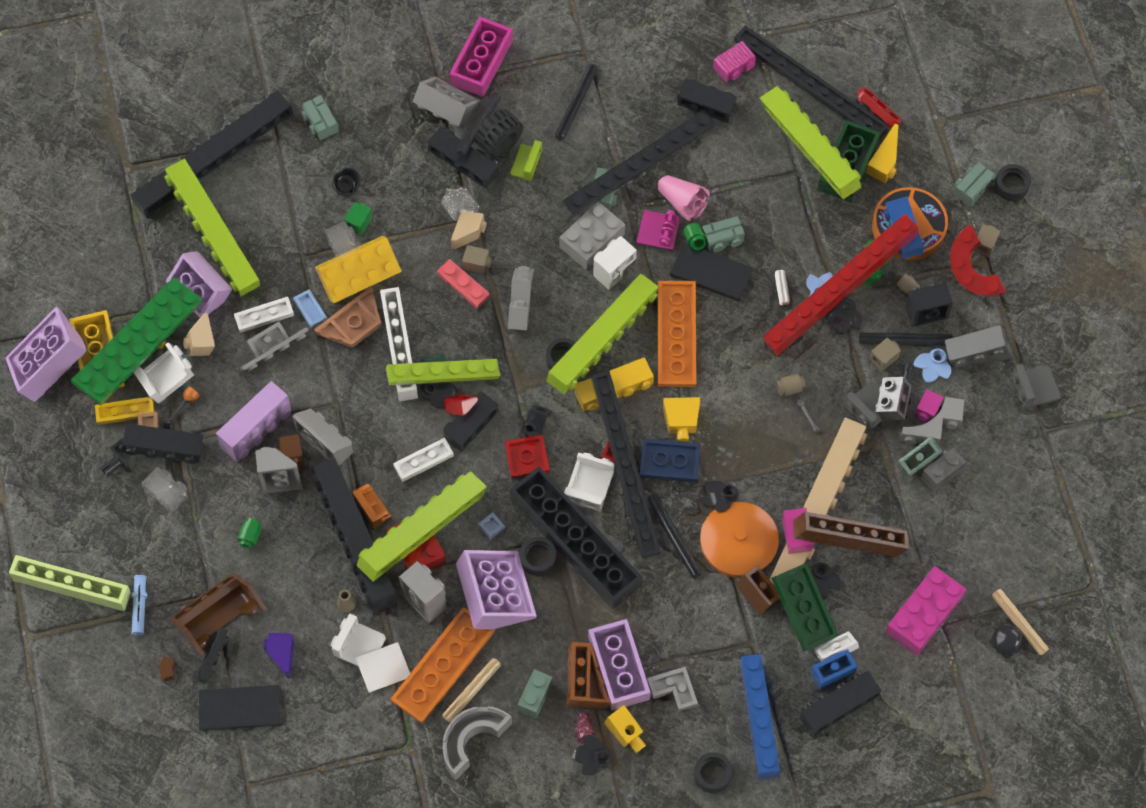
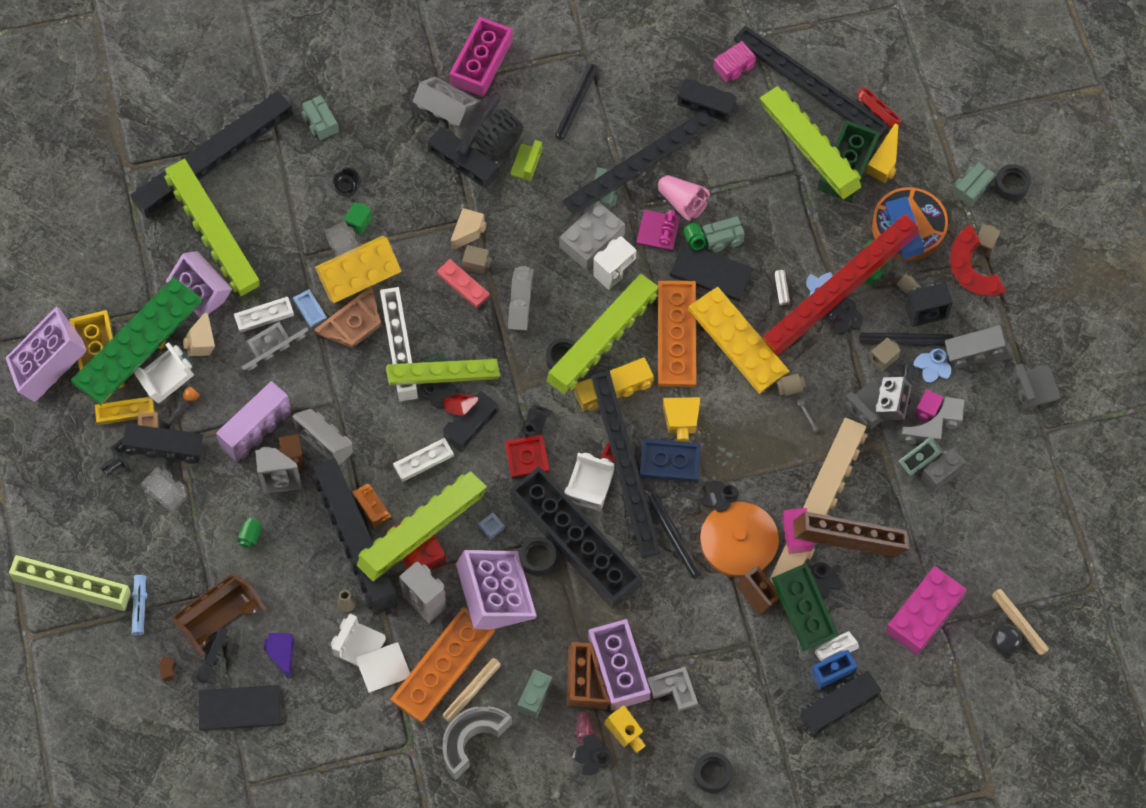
clear bracket [442,188,479,221] -> none
blue brick [740,654,780,780] -> none
none -> yellow plate [688,287,789,394]

